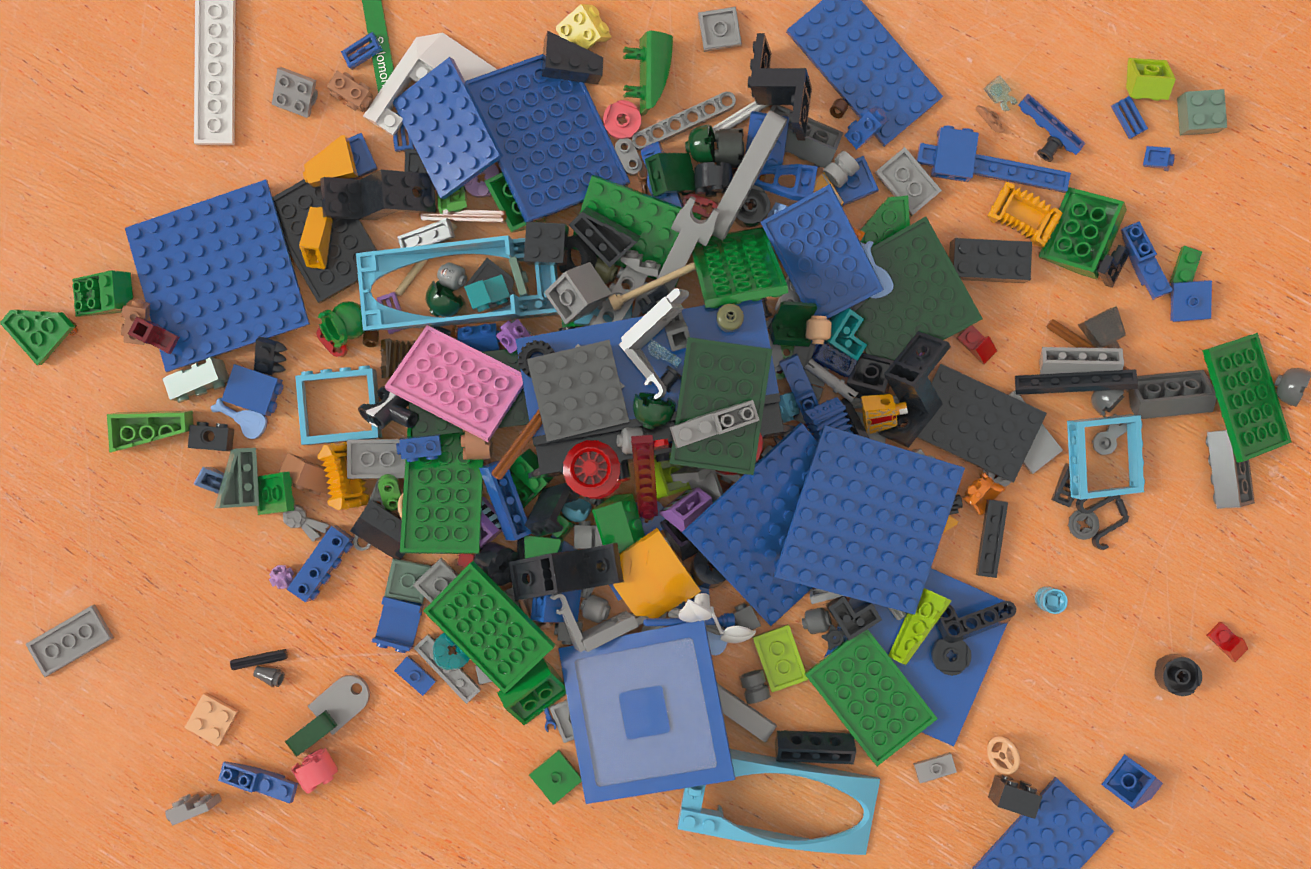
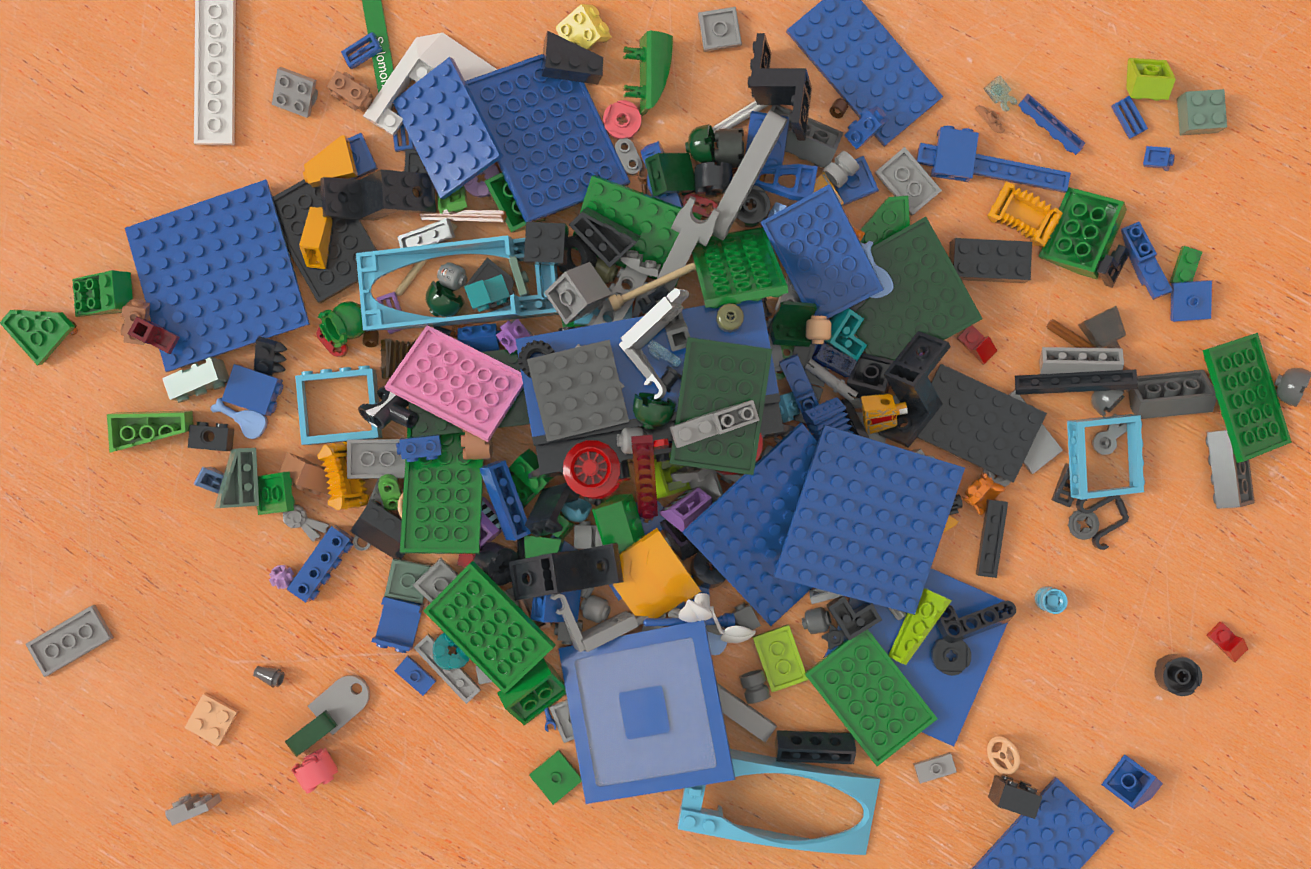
blue slope [218,761,298,804] -> none
black axle [230,649,288,670] -> none
dark orange axle [491,409,543,480] -> none
light grey beam [632,92,736,151] -> none
black bush [1037,136,1063,162] -> none

